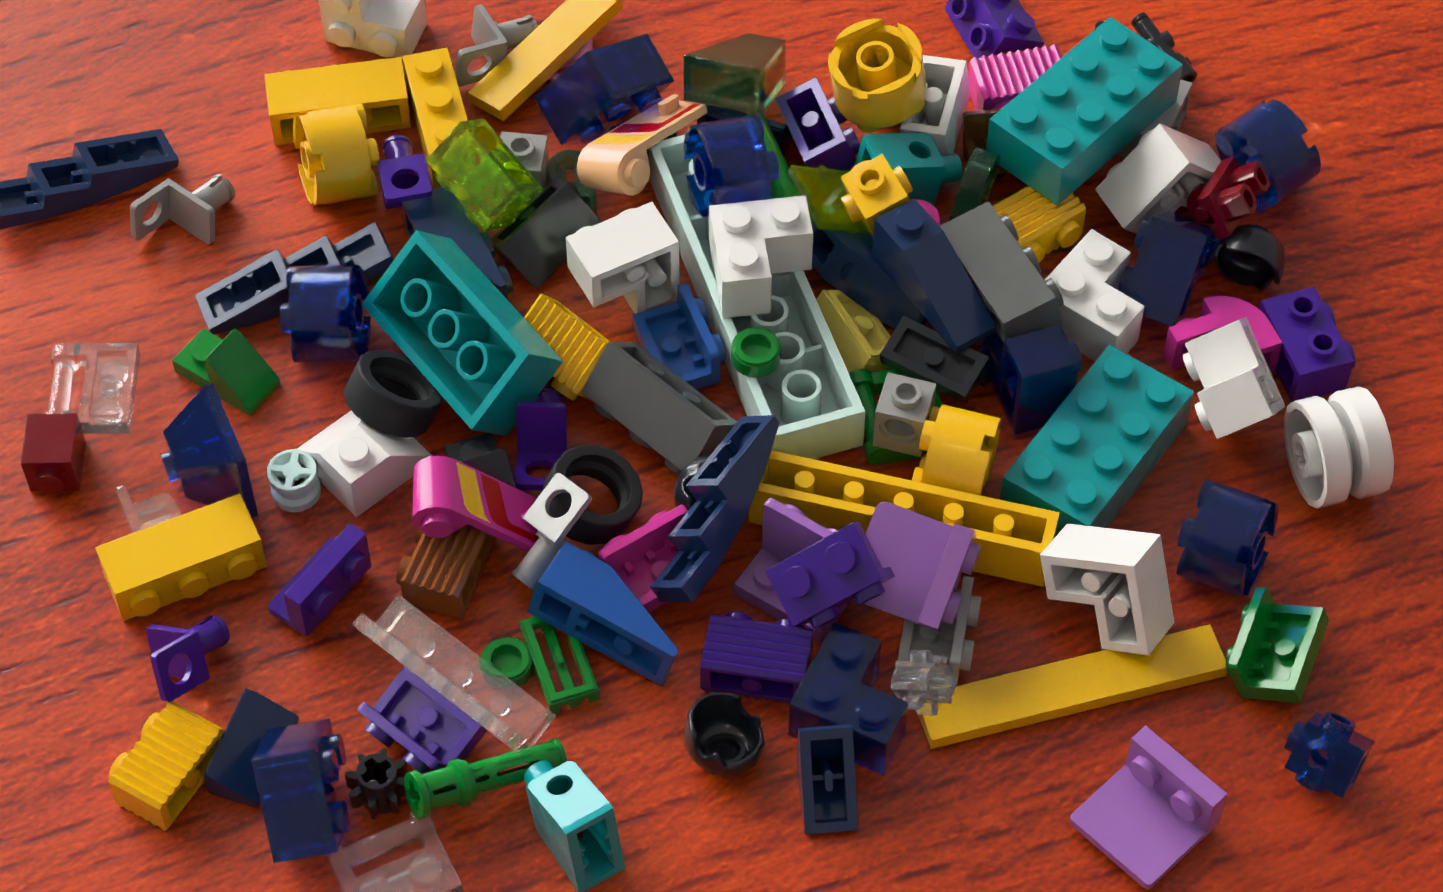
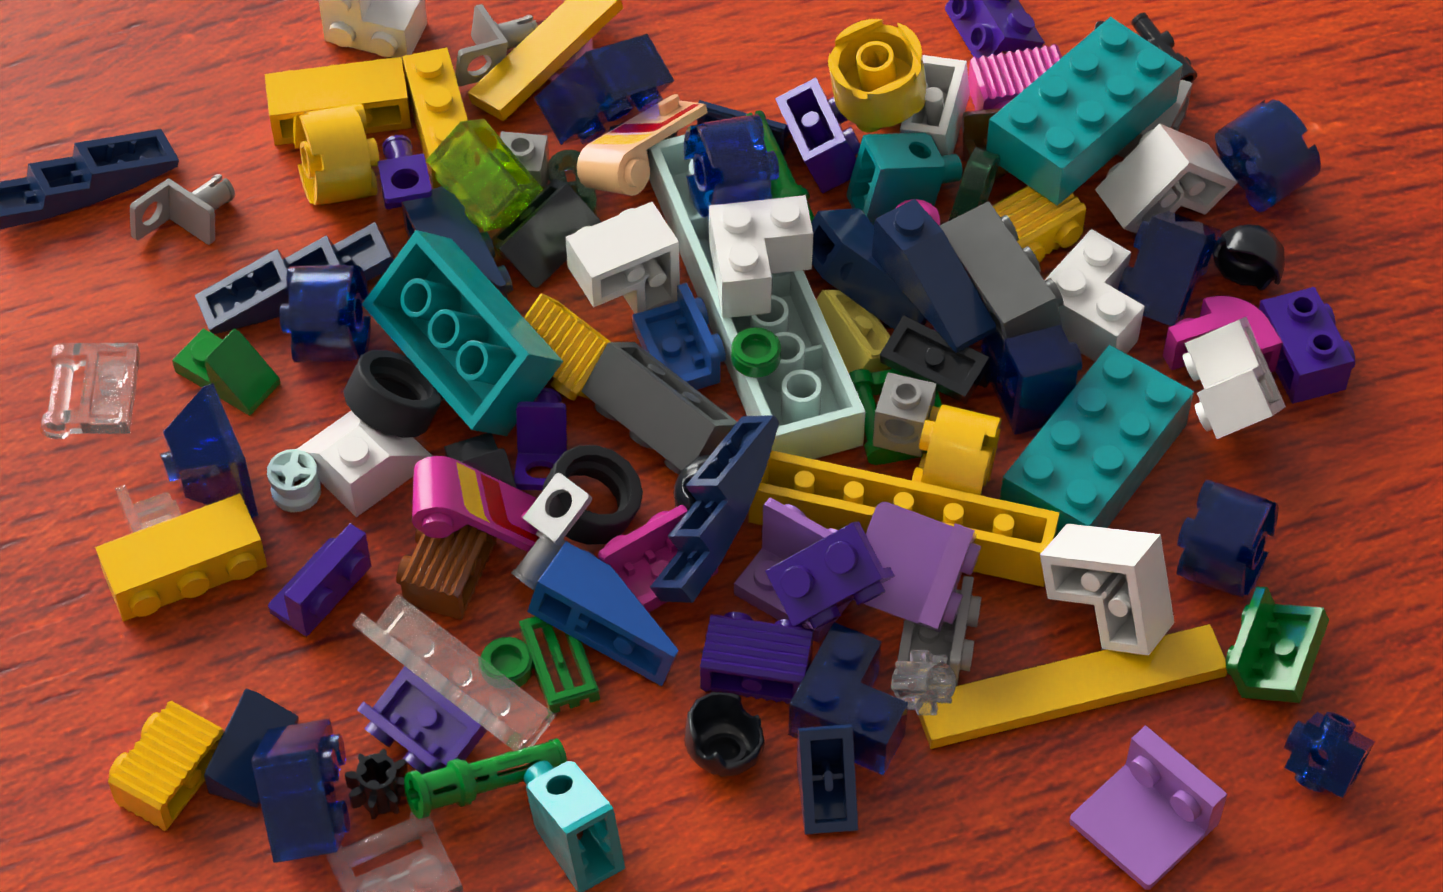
dark red brick [21,413,86,493] -> none
dark purple bracket [146,615,230,702] -> none
slope [683,33,785,115] -> none
clear neon green piece [787,165,869,235] -> none
yellow brick [840,154,913,238] -> none
dark red hips [1187,156,1271,240] -> none
white wheel [1284,386,1394,509] -> none

